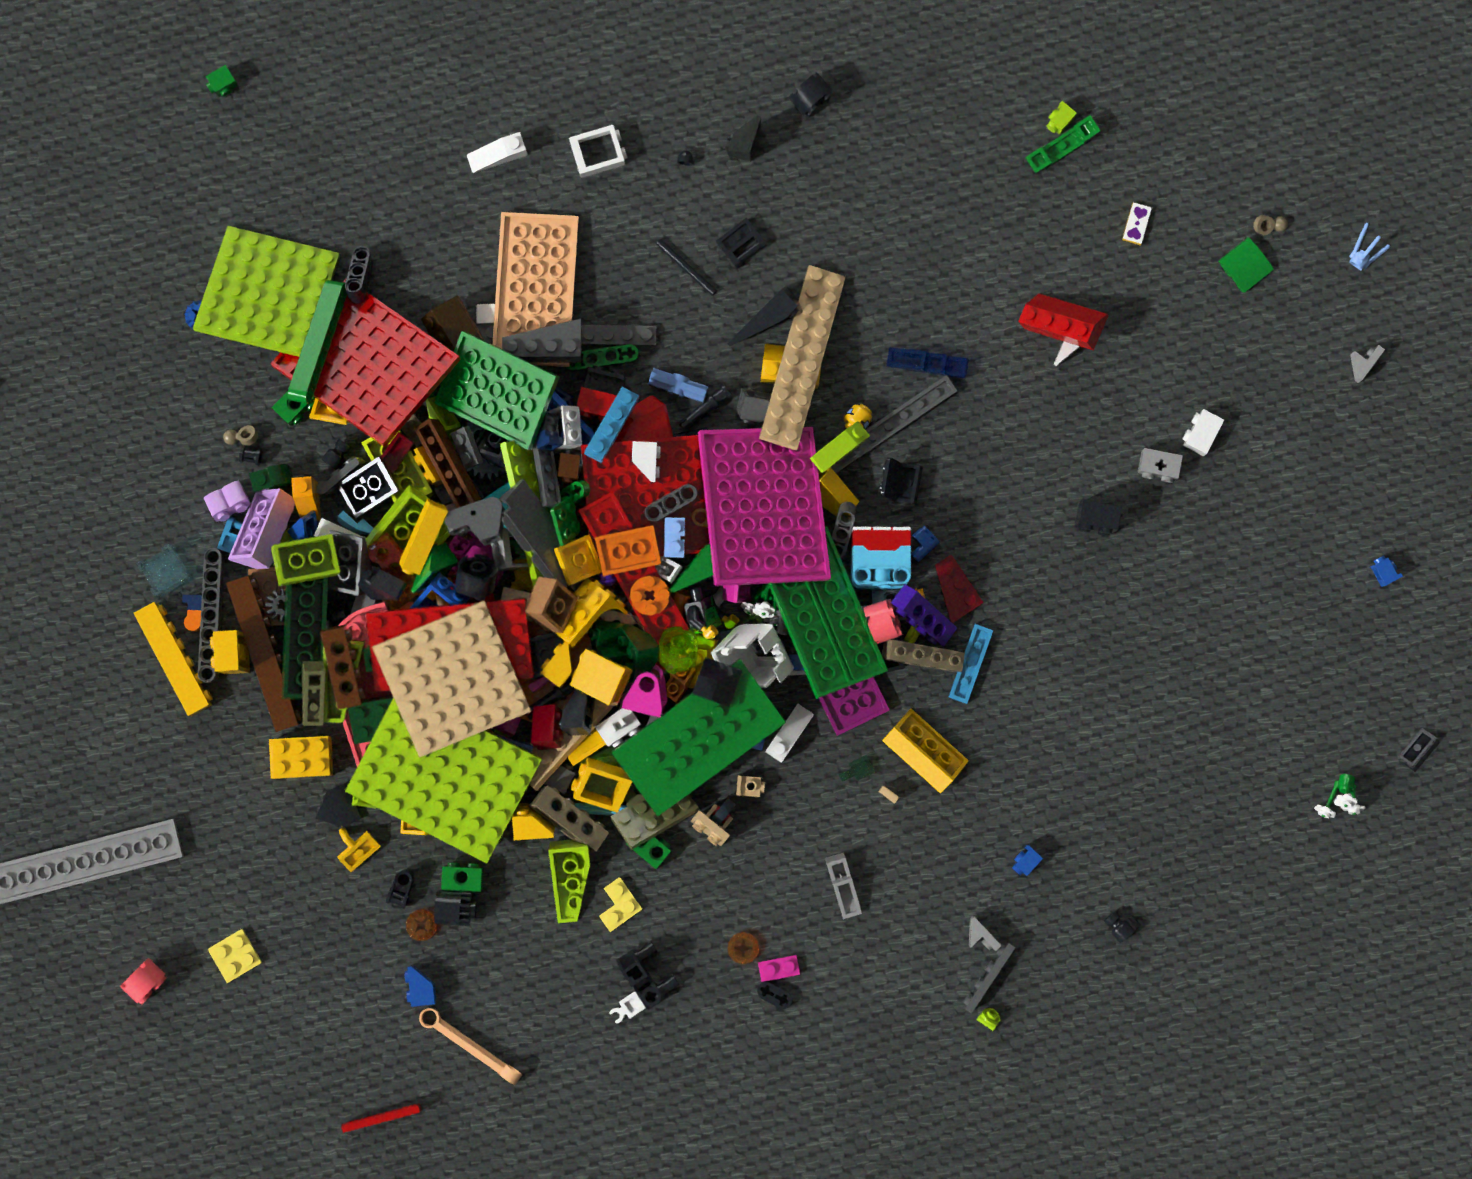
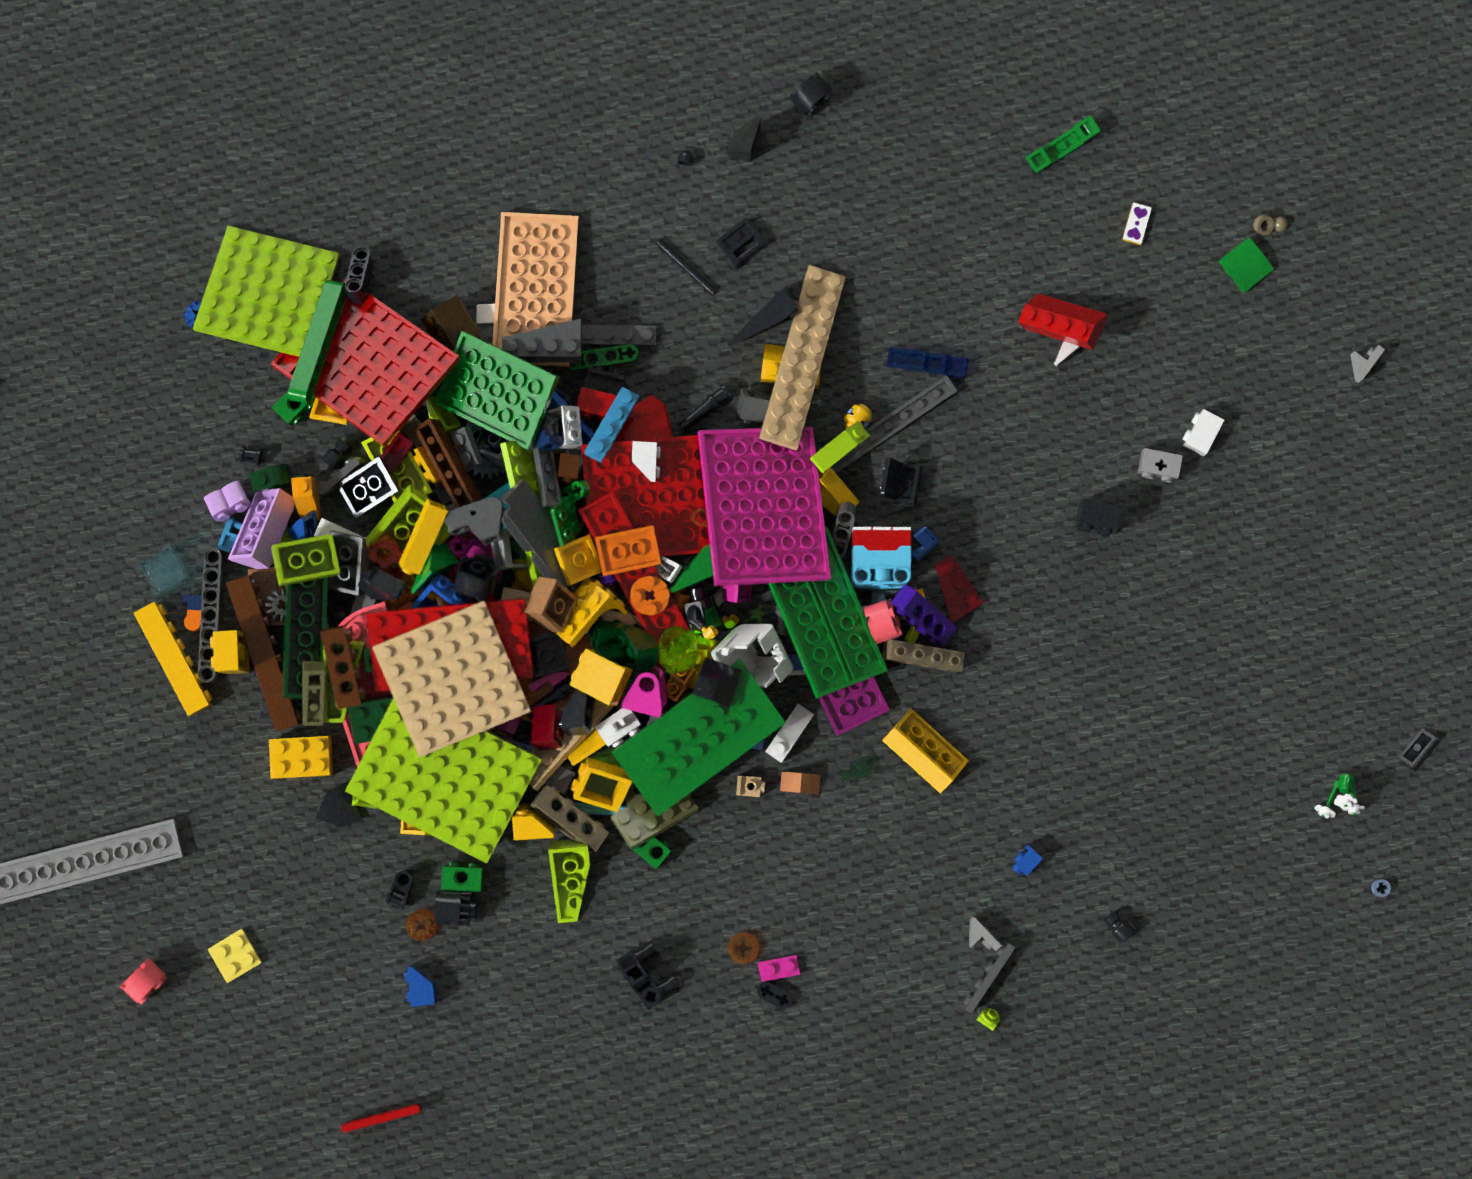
green brick [206,65,238,97] -> none
dark tan plate [223,425,258,446] -> none
medium azure slope [337,511,374,534] -> none
yellow plate [337,828,381,872] -> none
light nougat piece [419,1008,522,1085] -> none
white slope [467,132,527,173] -> none
yellow slope [541,642,573,688] -> none
white window [569,125,627,178] -> none
light yellow plate [599,877,642,932] -> none
white plate [609,991,646,1023] -> none
dark grey beam [644,484,697,521] -> none
medium blue piece [648,368,709,403] -> none
light blue piece [664,517,685,558] -> none
tan plate [691,799,735,846] -> none
white plant [741,583,779,626] -> none
light grey slope [825,853,862,919] -> none
tan tile [878,786,898,803] -> none
dark azure plate [948,624,993,704] -> none
lime brick [1046,101,1077,135] -> none
light blue plant [1349,223,1390,270] -> none
blue brick [1371,555,1403,587] -> none
none -> nougat slope [780,772,821,794]
none -> sand blue bush [1371,879,1391,897]

